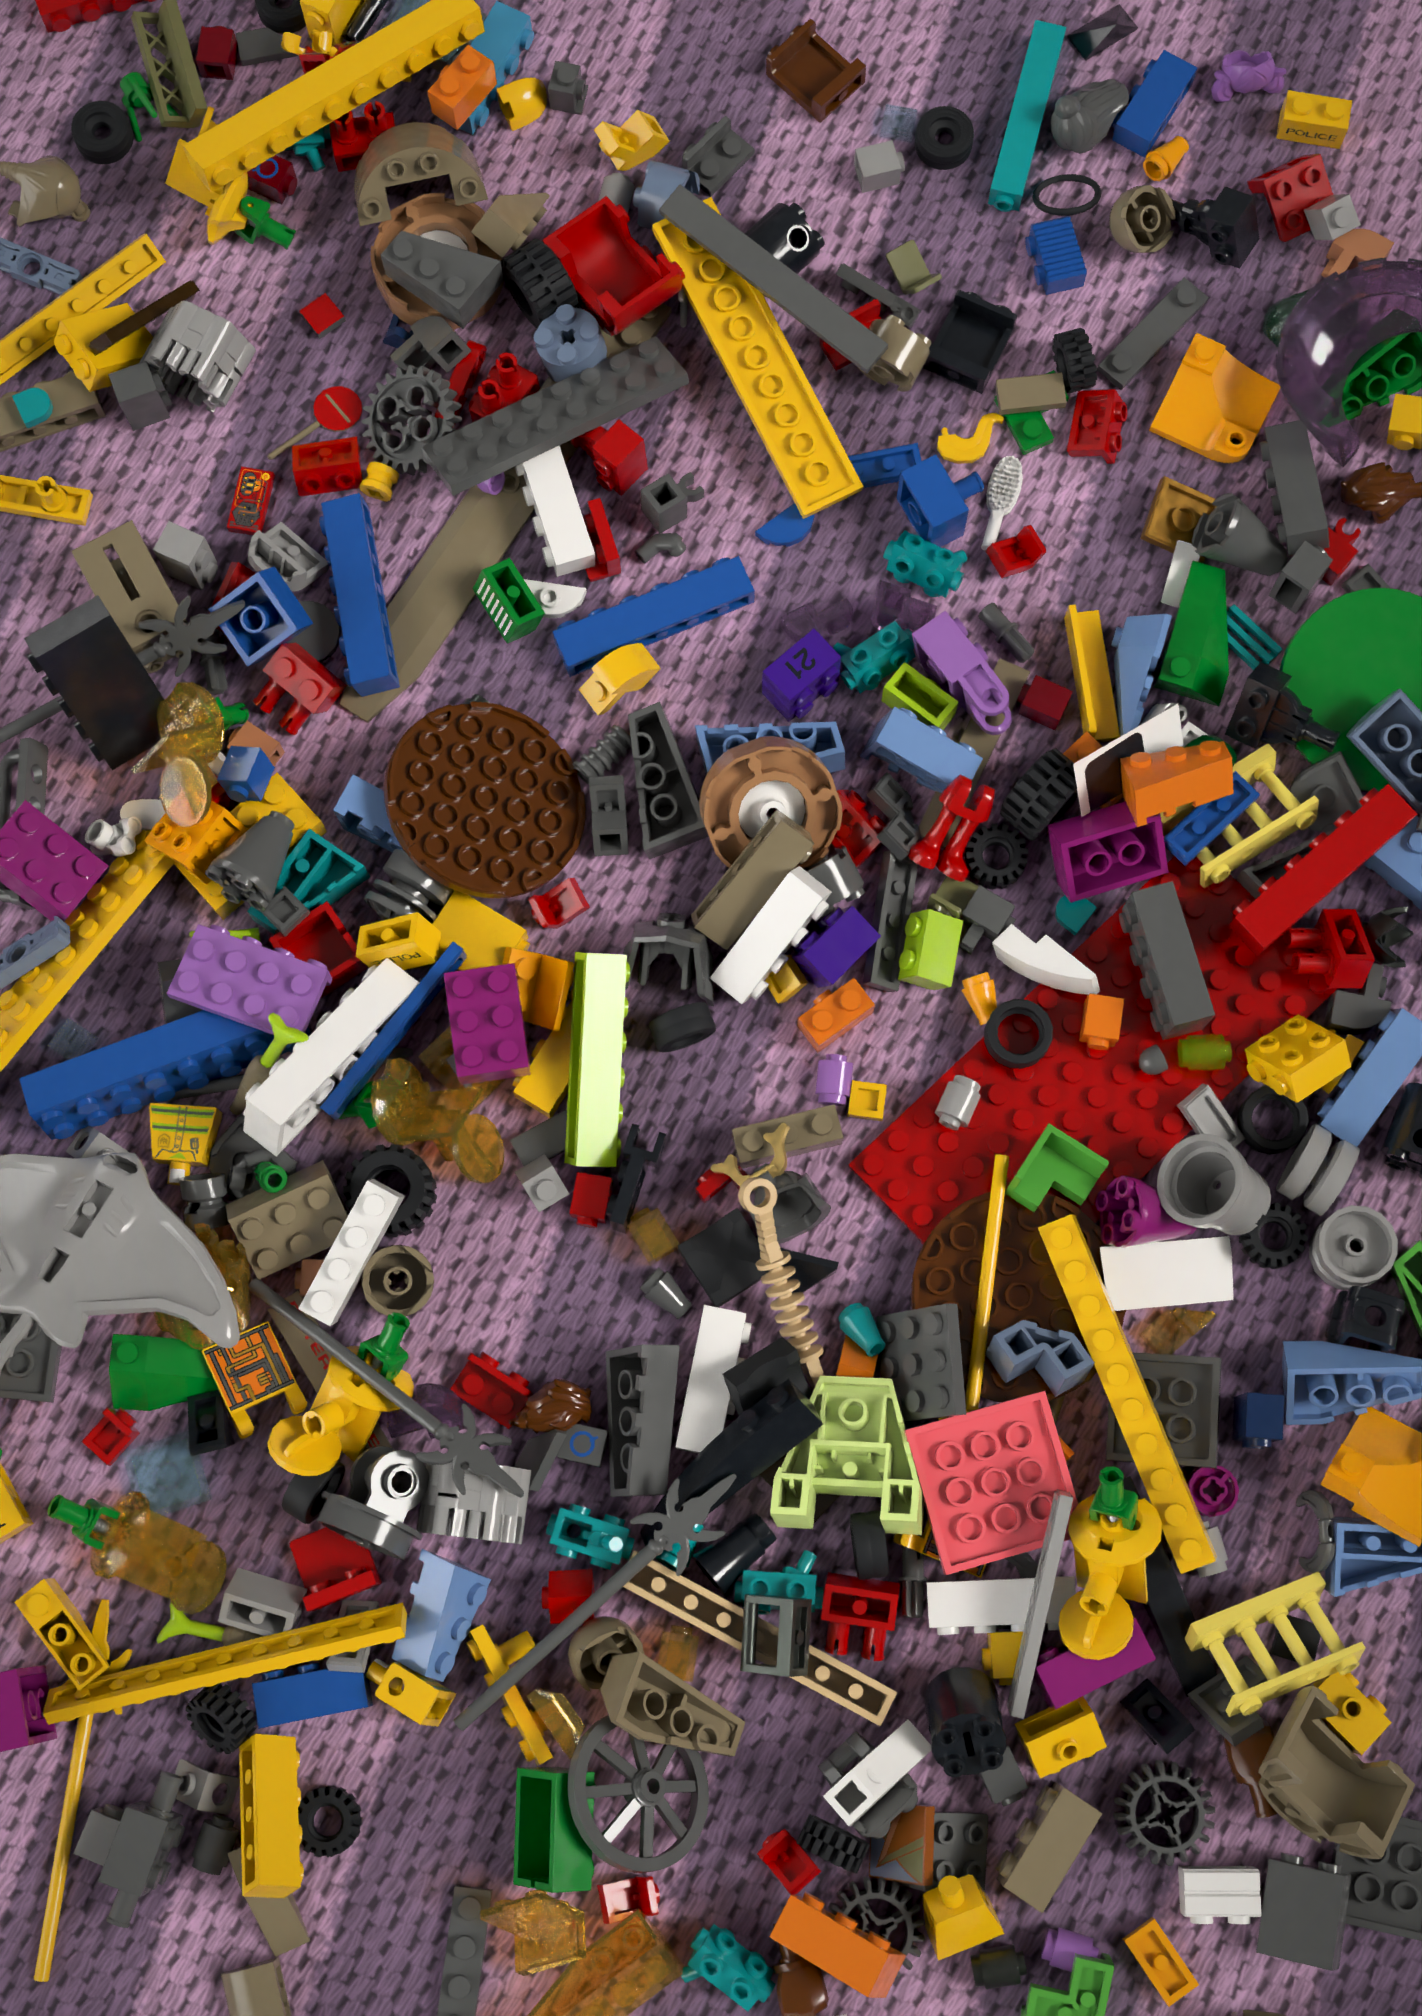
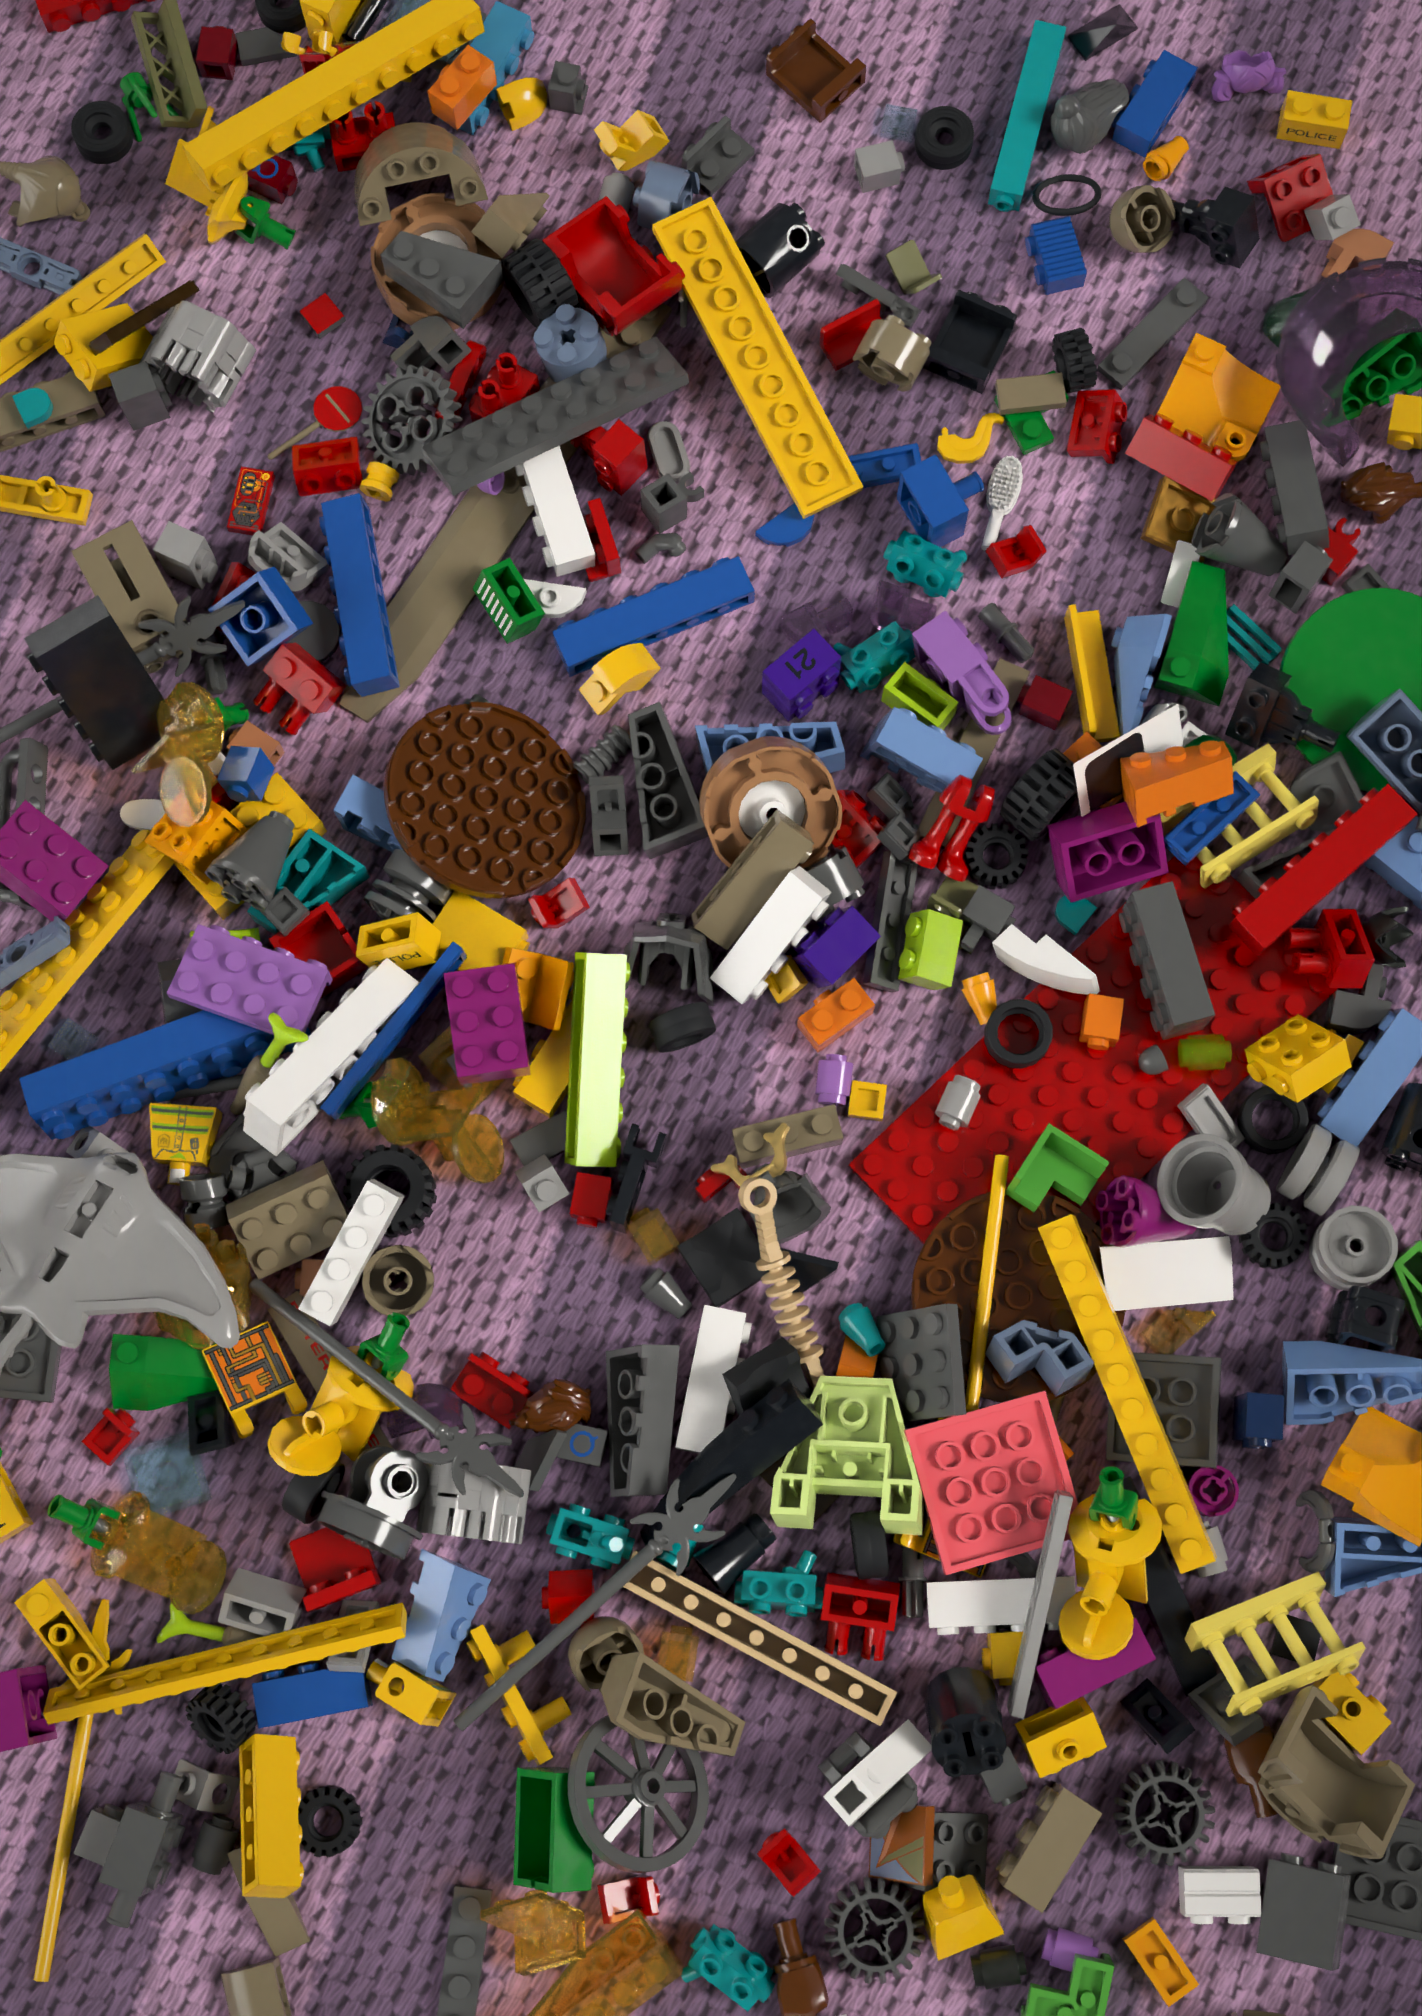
white plate [85,816,142,857] -> none
green pin [254,1161,288,1193] -> none
clear yellow slope [526,1687,585,1759] -> none
dark grey tile [659,184,888,374] -> none
pearl dark grey tile [740,1594,812,1677] -> none
orange wedge [769,1892,907,1998] -> none
black tyre [796,1814,870,1874] -> none
none -> light grey tile [648,421,690,484]
none -> red brick [1125,413,1237,501]

